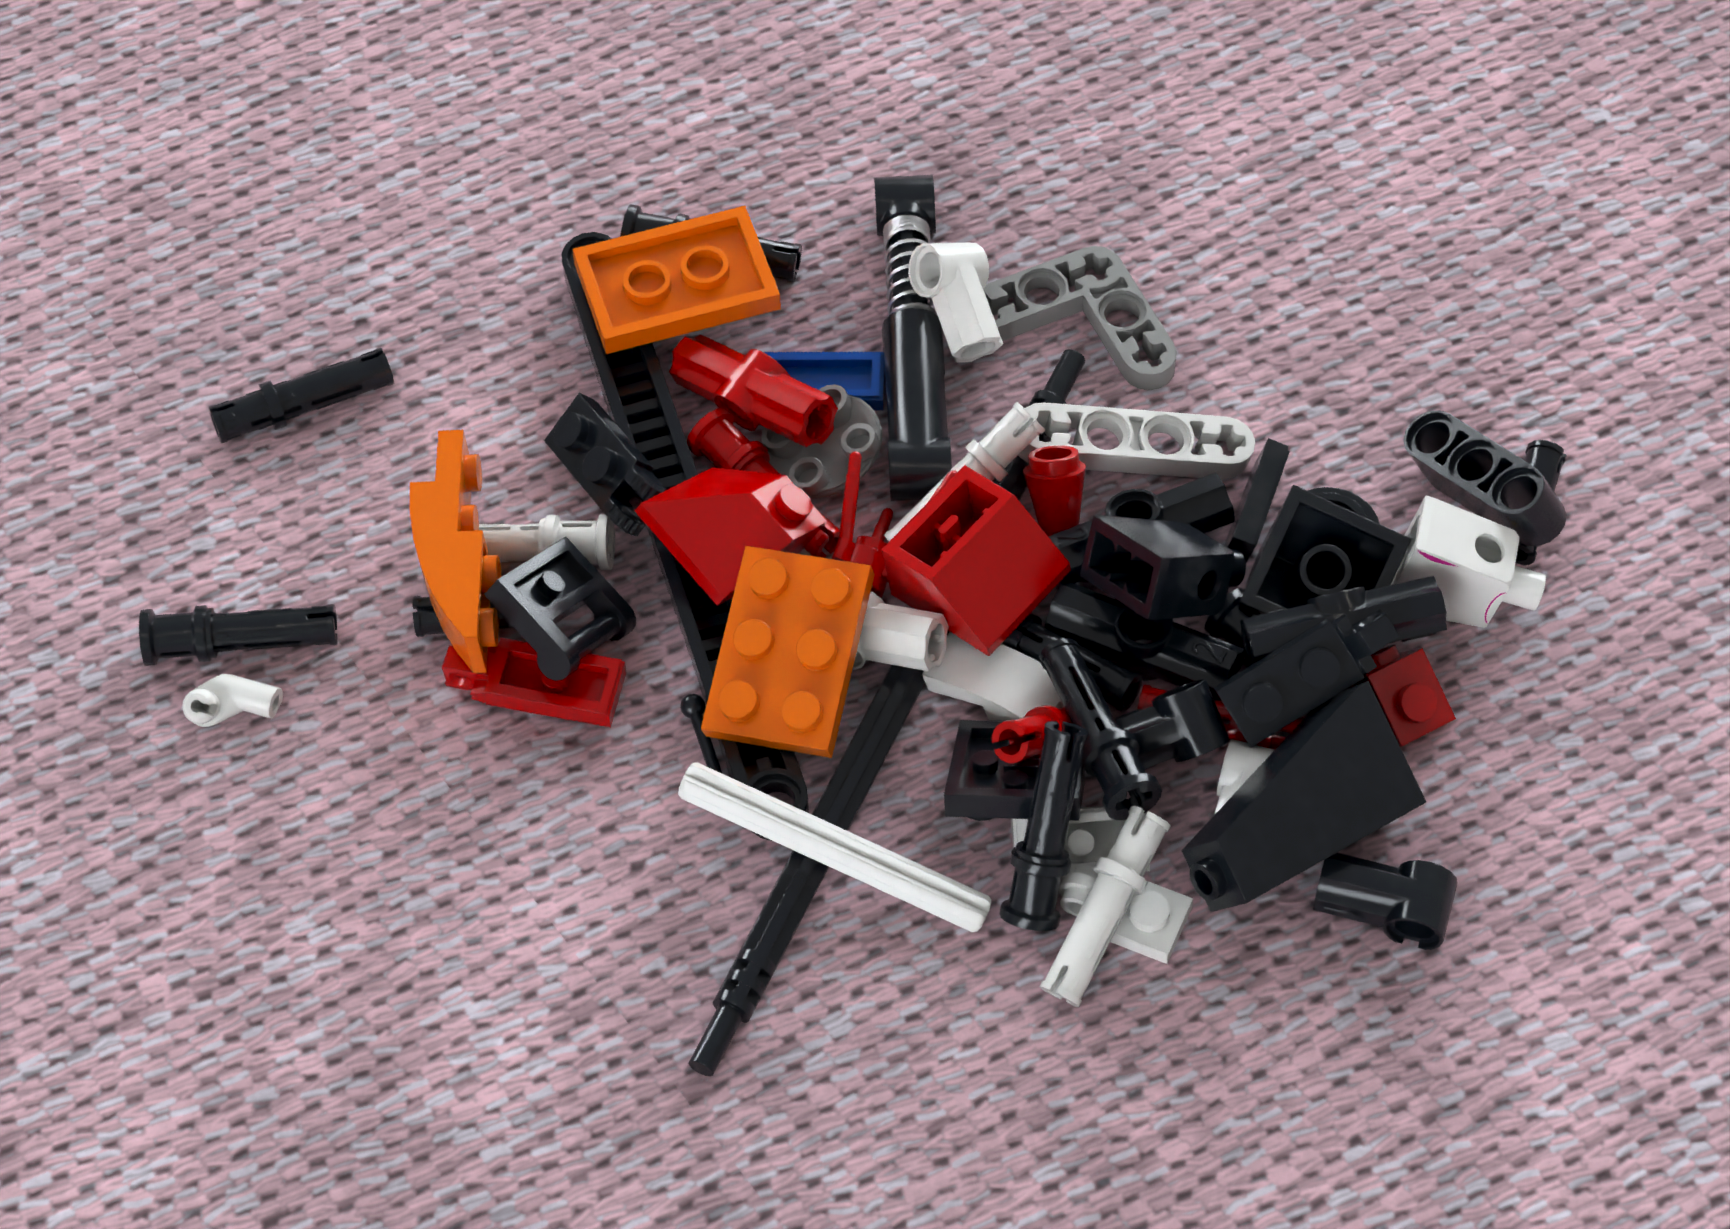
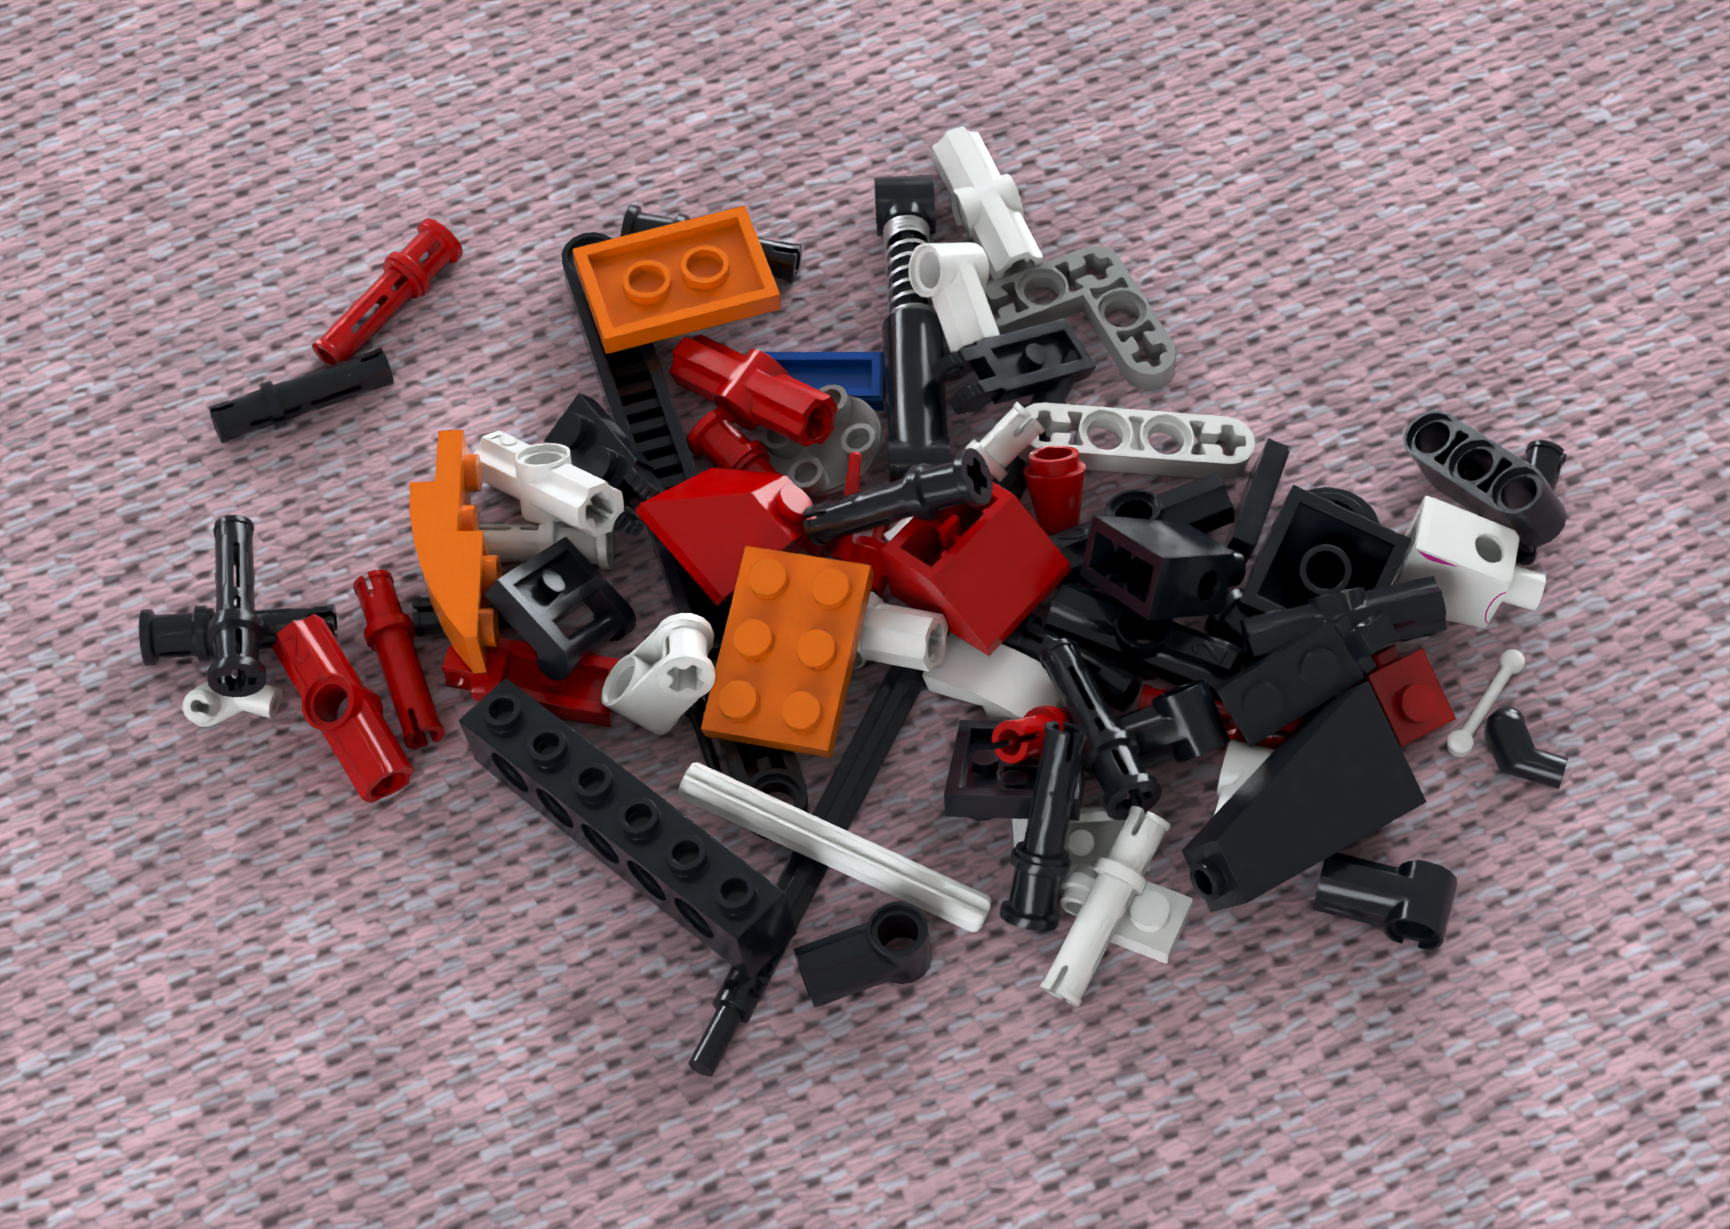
none -> black pin [207,515,267,697]
none -> red piece [272,614,415,803]
none -> red pin [312,218,463,365]
none -> red pin [353,570,445,749]
none -> black brick [459,678,797,979]
none -> white piece [473,430,624,538]
none -> white piece [601,613,715,735]
none -> black piece [793,901,932,1008]
none -> black pin [803,448,993,546]
none -> black hinge [930,318,1096,415]
none -> white piece [932,126,1043,281]
none -> white hinge [1447,649,1525,757]
none -> black arm [1484,706,1568,789]

